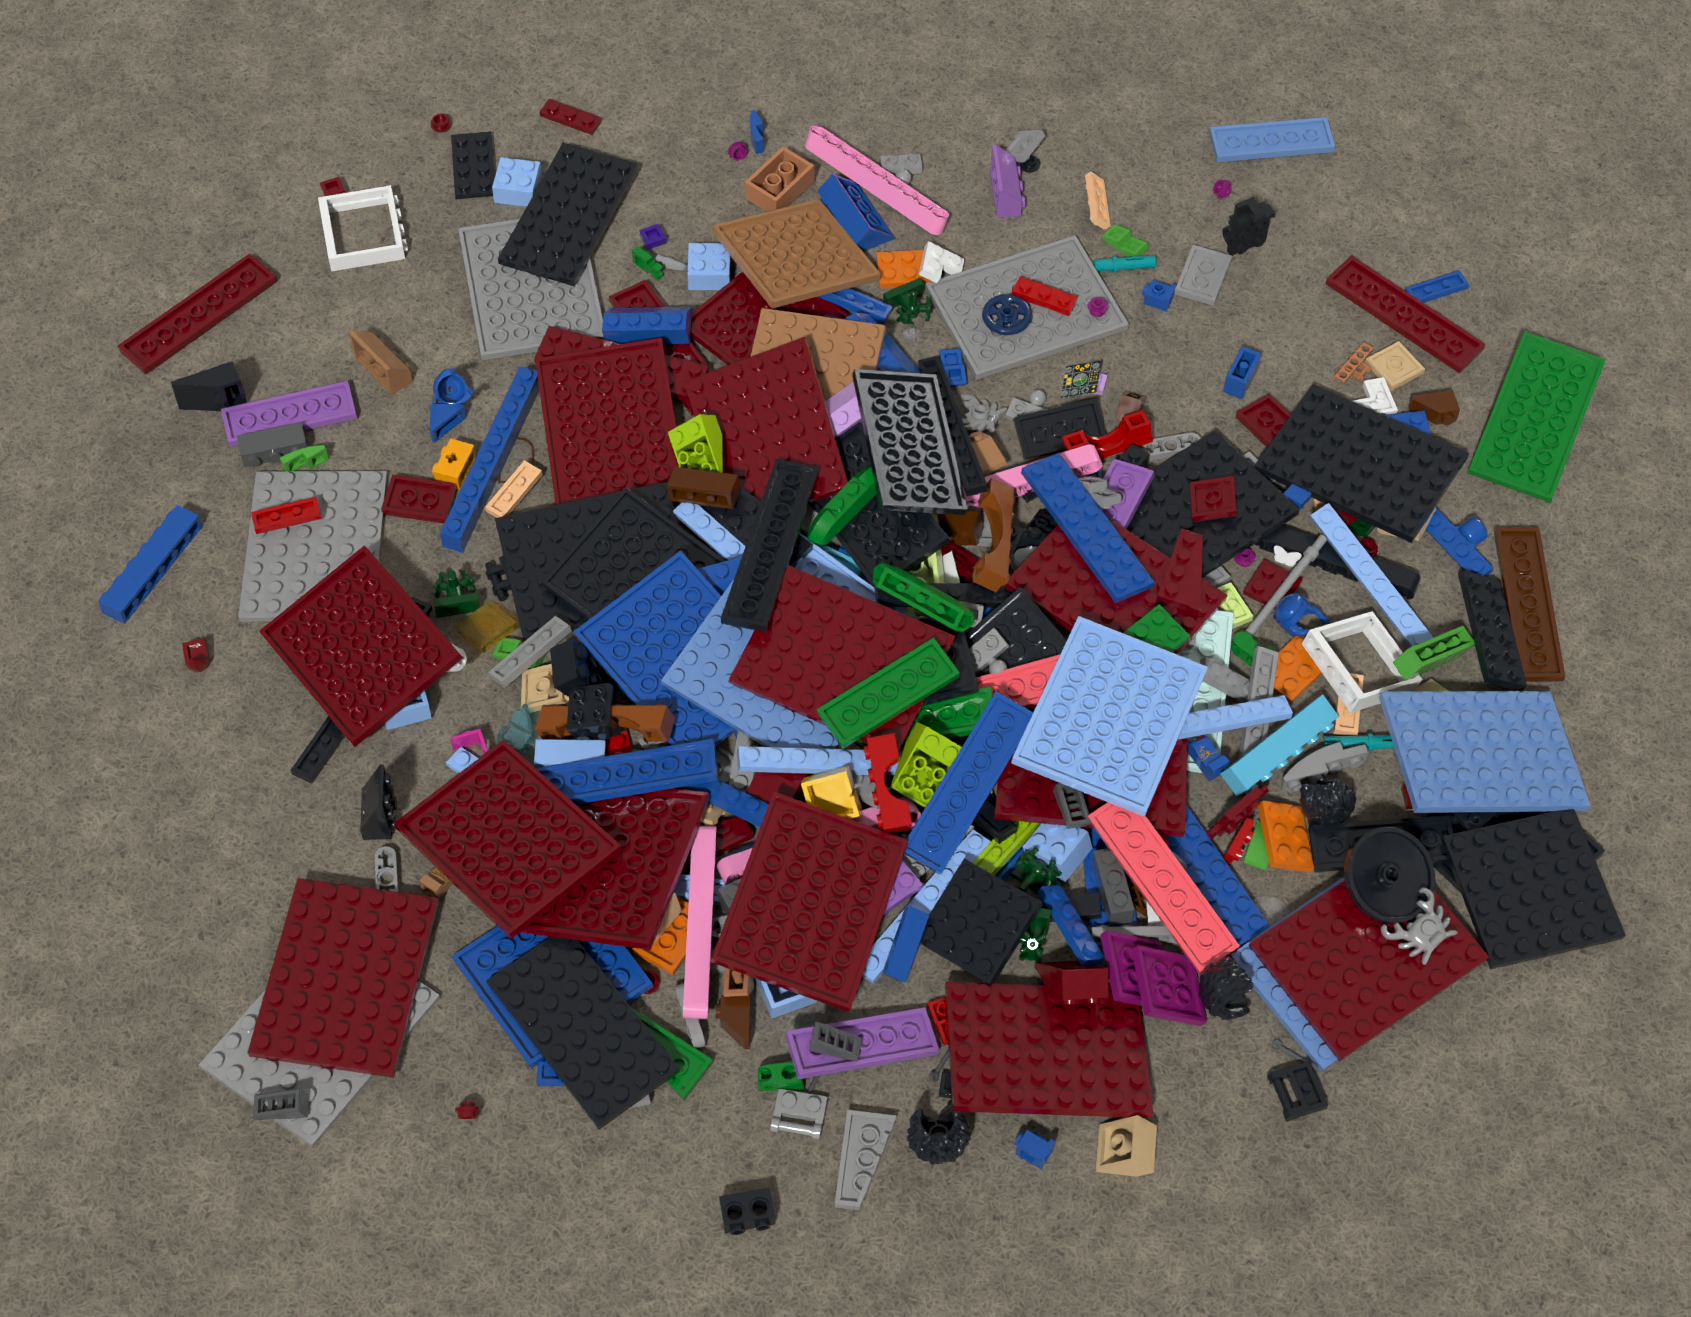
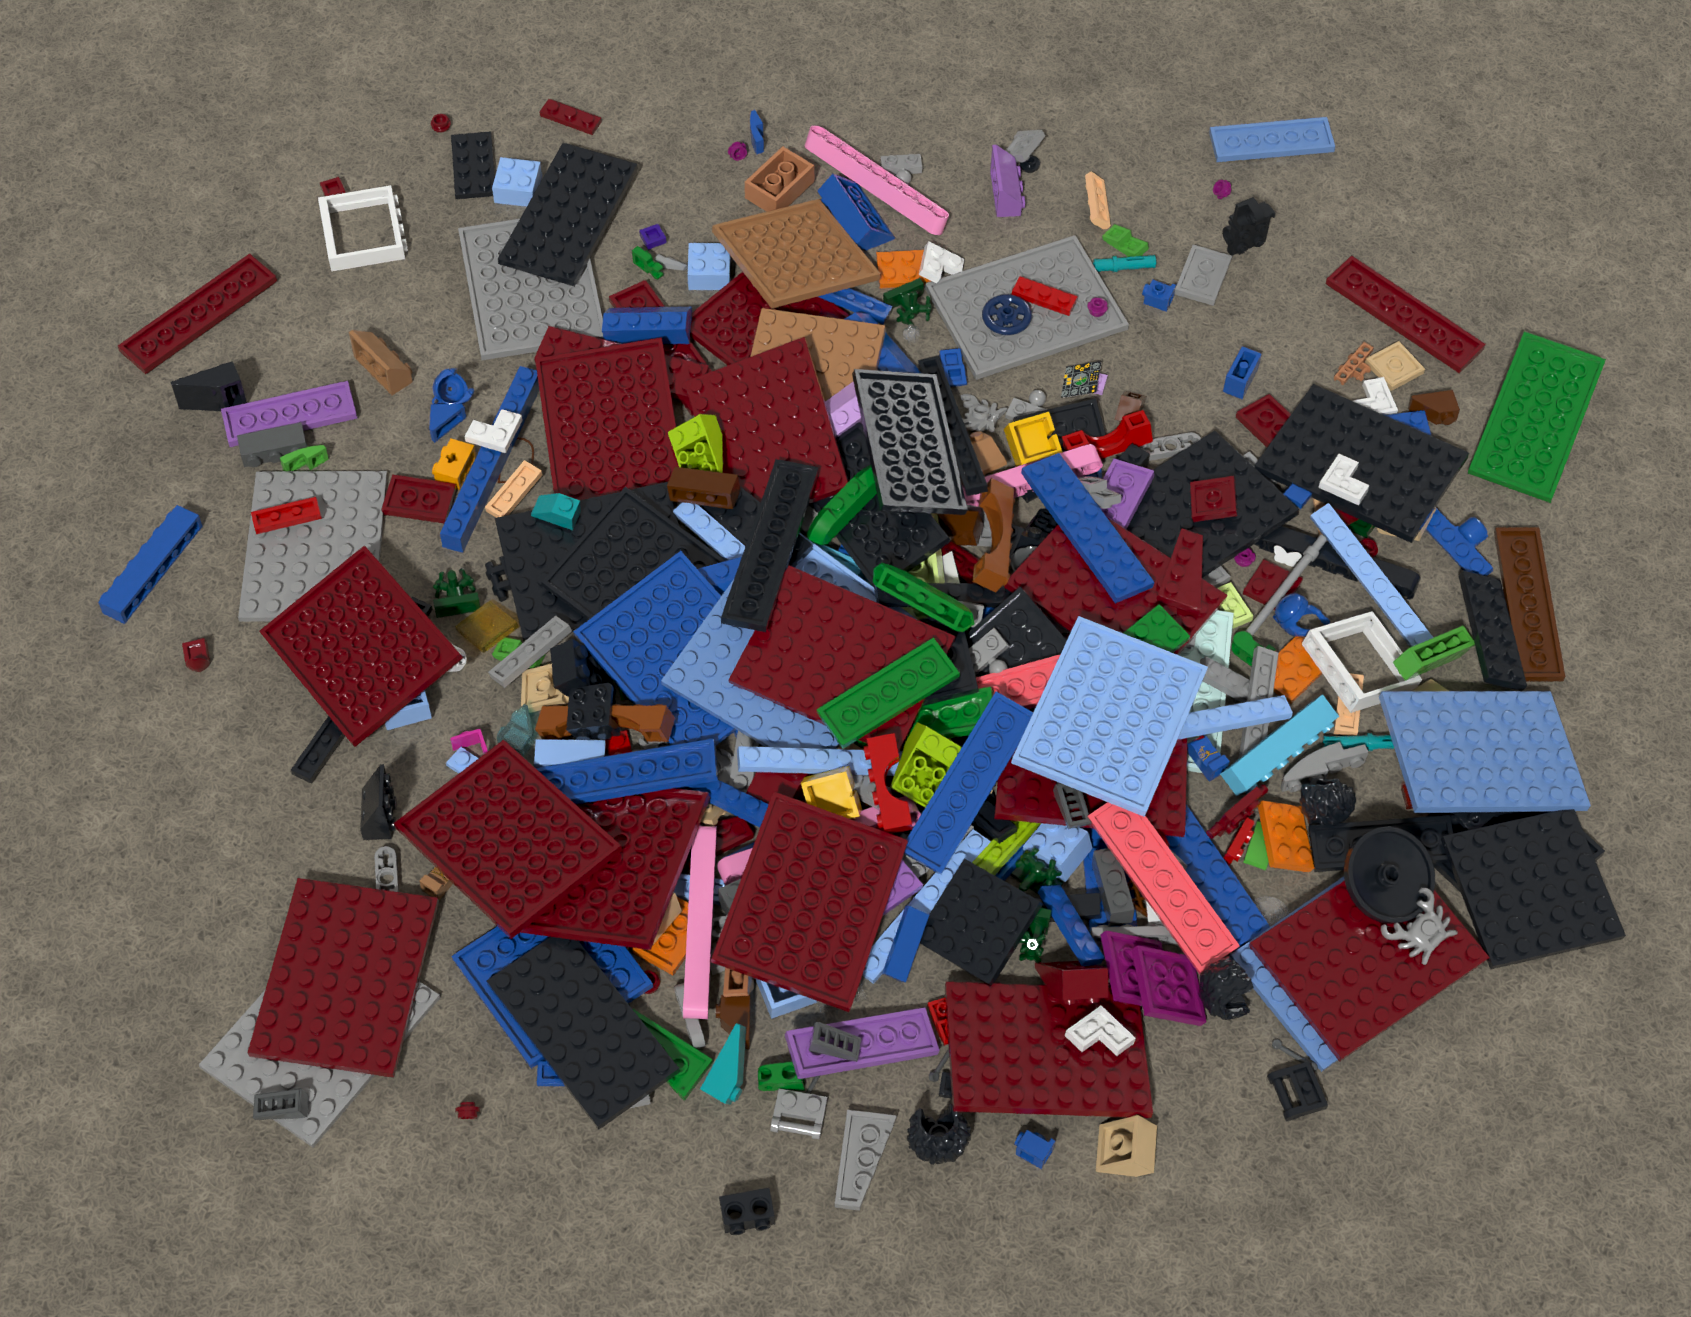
blue tile [1404,270,1469,303] -> none
none -> white plate [465,409,522,453]
none -> teal slope [531,493,581,530]
none -> teal slope [700,1023,746,1105]
none -> yellow piece [1004,412,1063,467]
none -> white plate [1065,1006,1136,1056]
none -> white plate [1319,454,1369,505]

